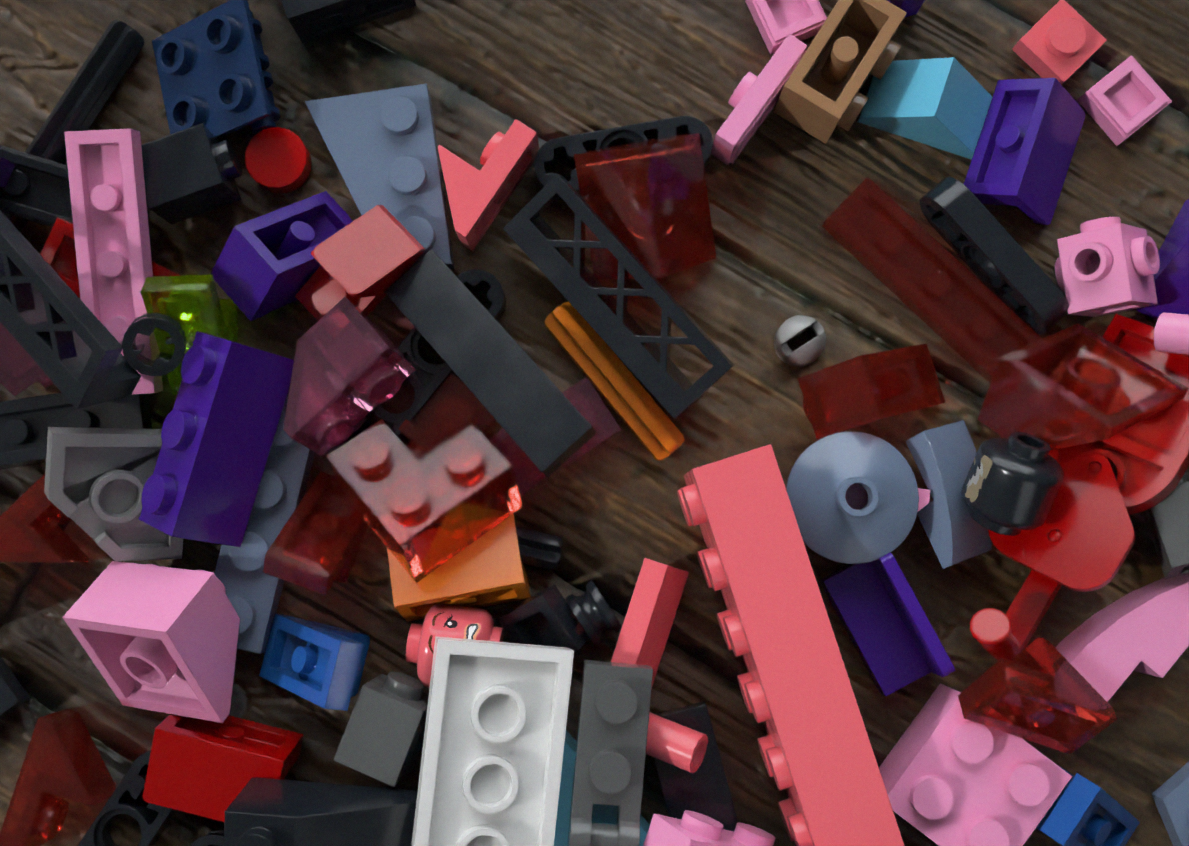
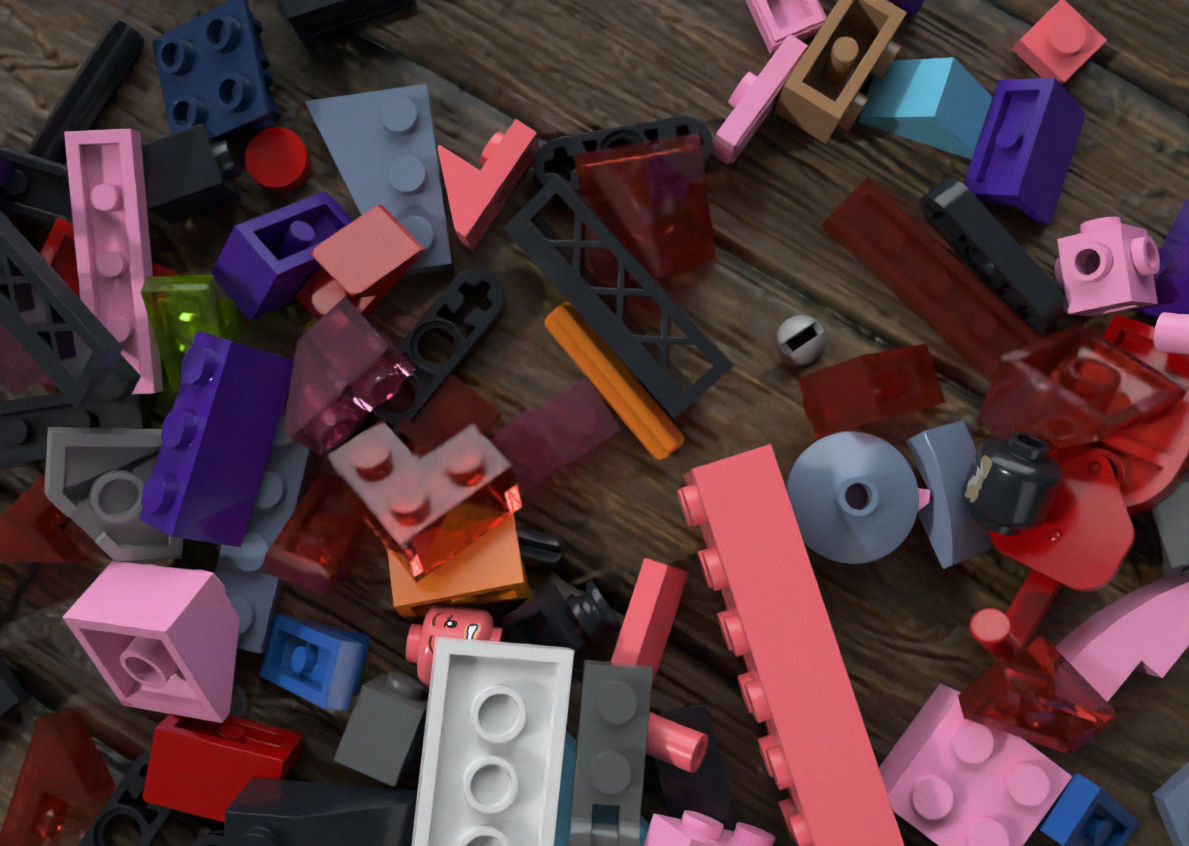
black bush [122,312,187,376] -> none
black tile [385,249,597,477] -> none
dark purple panel [819,552,956,697] -> none
bright pink tile [1077,55,1172,146] -> none

